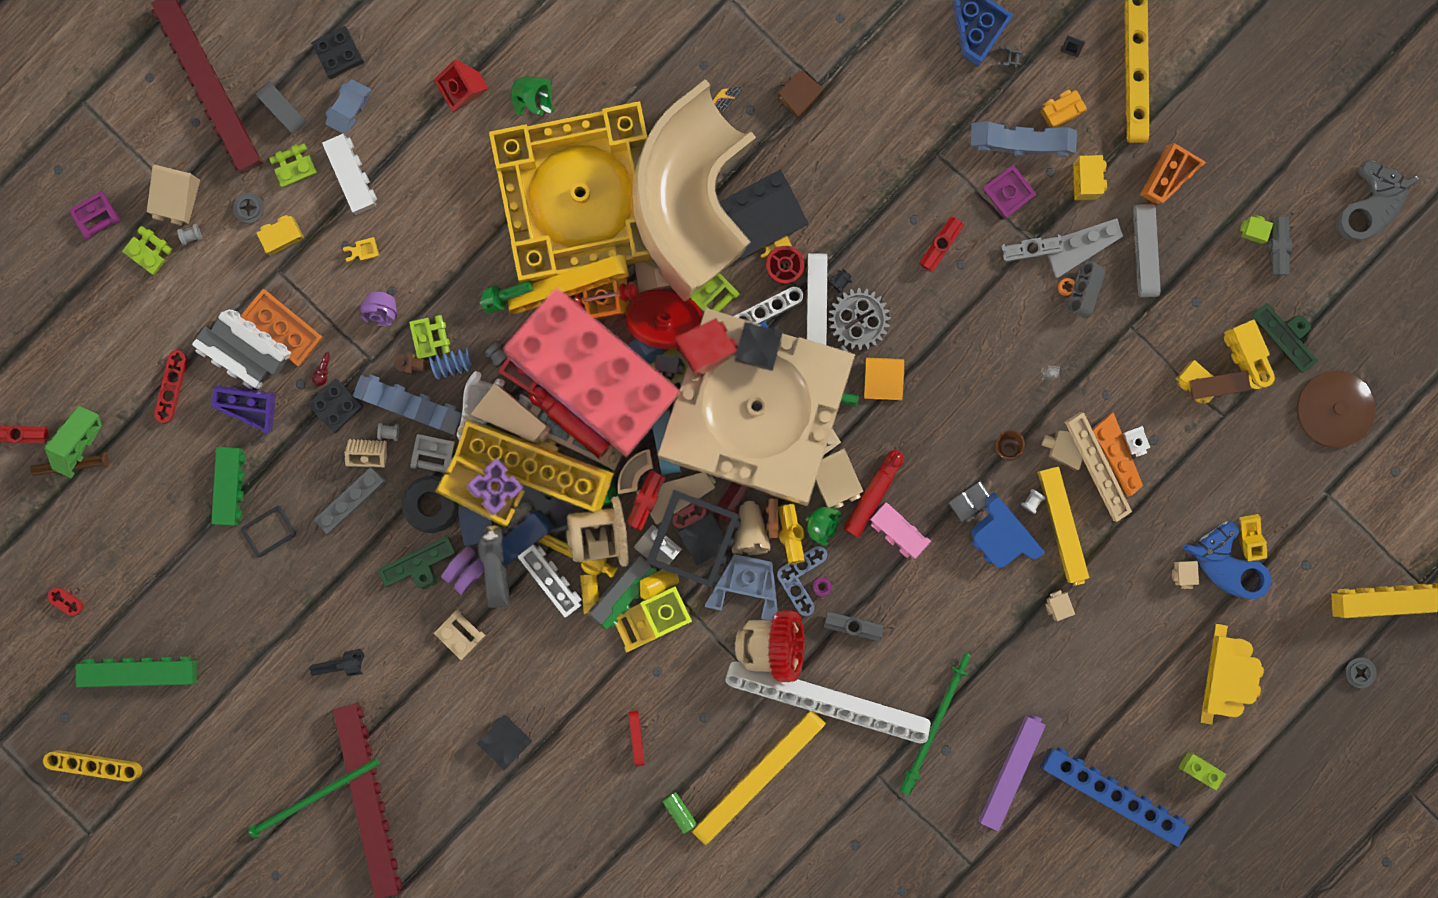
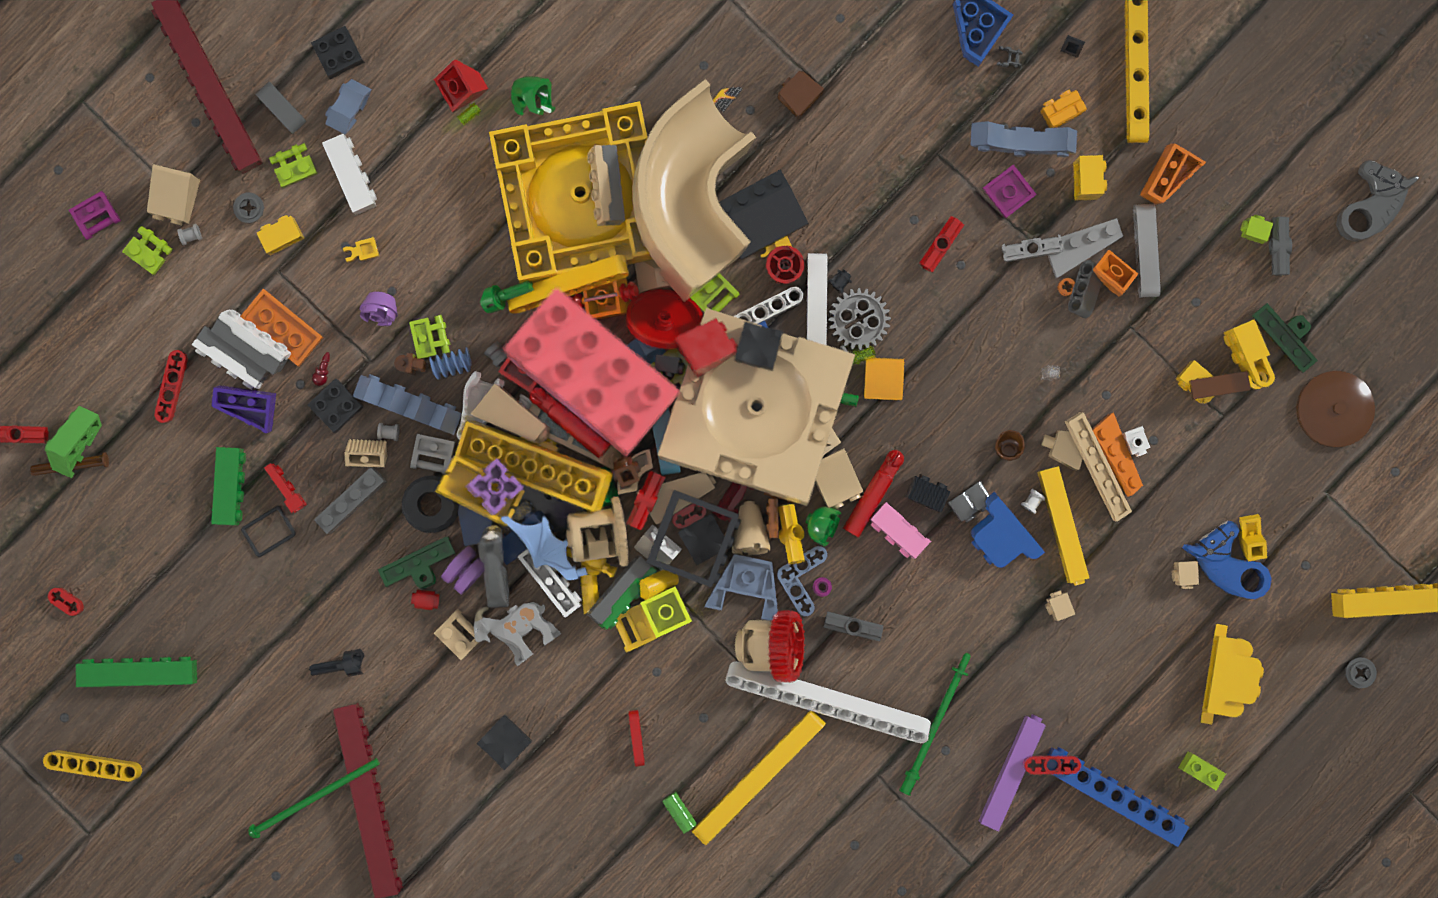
none -> red plate [264,463,307,513]
none -> red brick [411,589,440,610]
none -> clear neon green pin [457,102,481,126]
none -> light grey animal [474,602,561,666]
none -> light blue animal [501,516,587,580]
none -> piece [587,145,625,226]
none -> reddish brown brick [611,456,641,488]
none -> clear neon green pin [852,346,876,365]
none -> black brick [905,474,951,513]
none -> red beam [1023,755,1081,774]
none -> orange slope [1093,250,1138,297]

